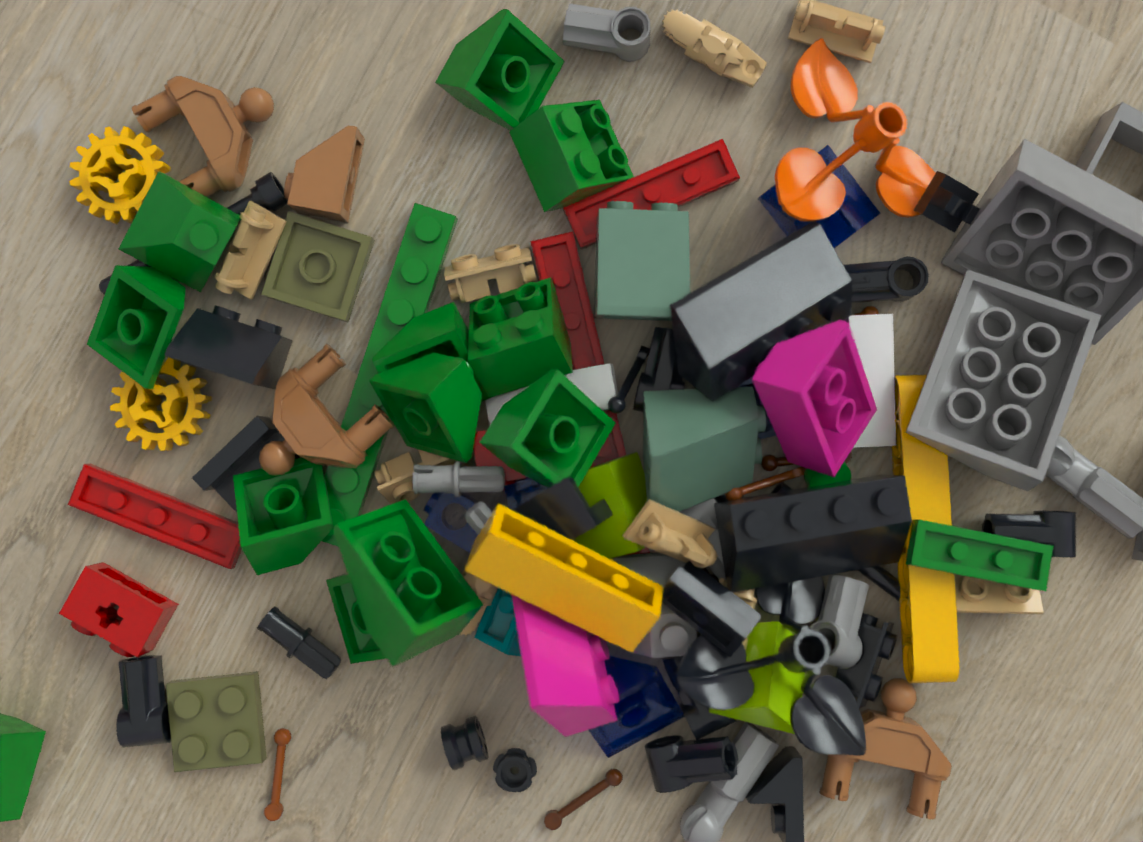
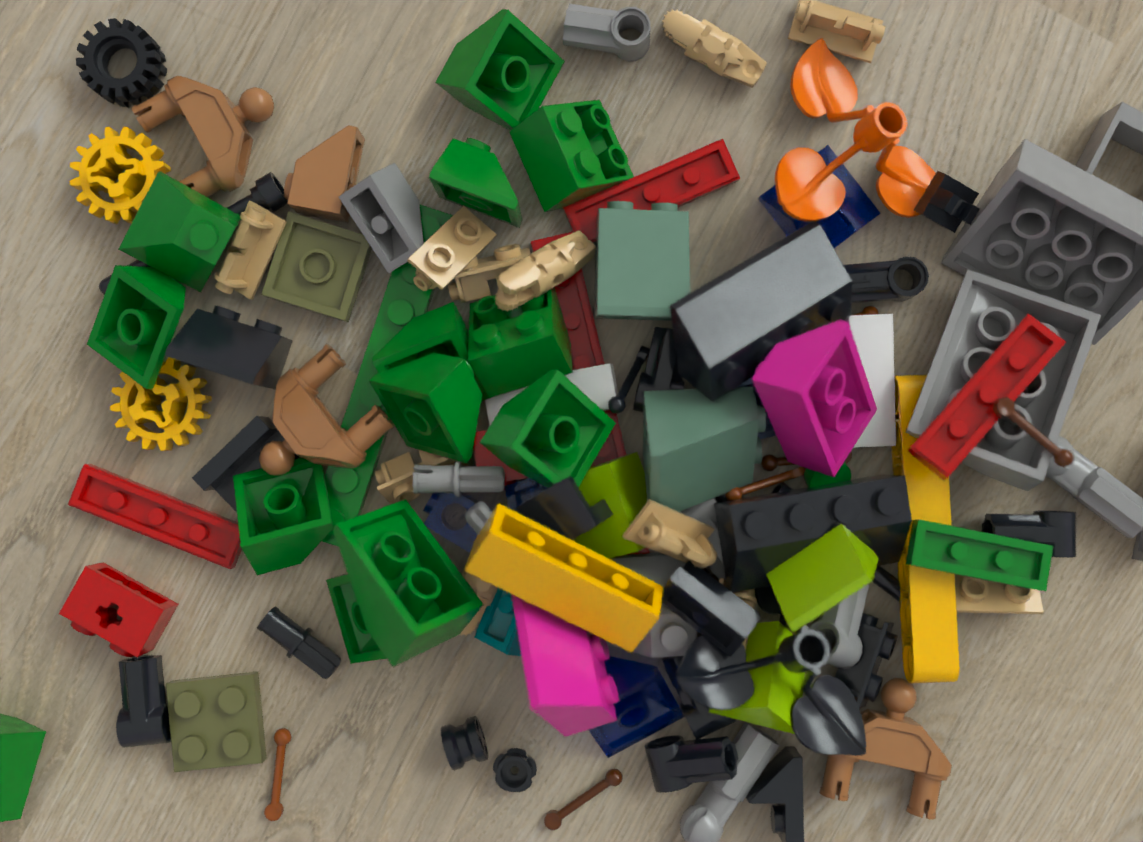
none -> black tyre [76,18,167,107]
none -> light grey slope [339,163,424,273]
none -> tan hinge [407,206,497,291]
none -> green slope [429,138,522,228]
none -> tan hinge [495,231,596,311]
none -> lime slope [767,524,879,632]
none -> red tile [907,313,1066,481]
none -> reddish brown hinge [993,398,1074,467]

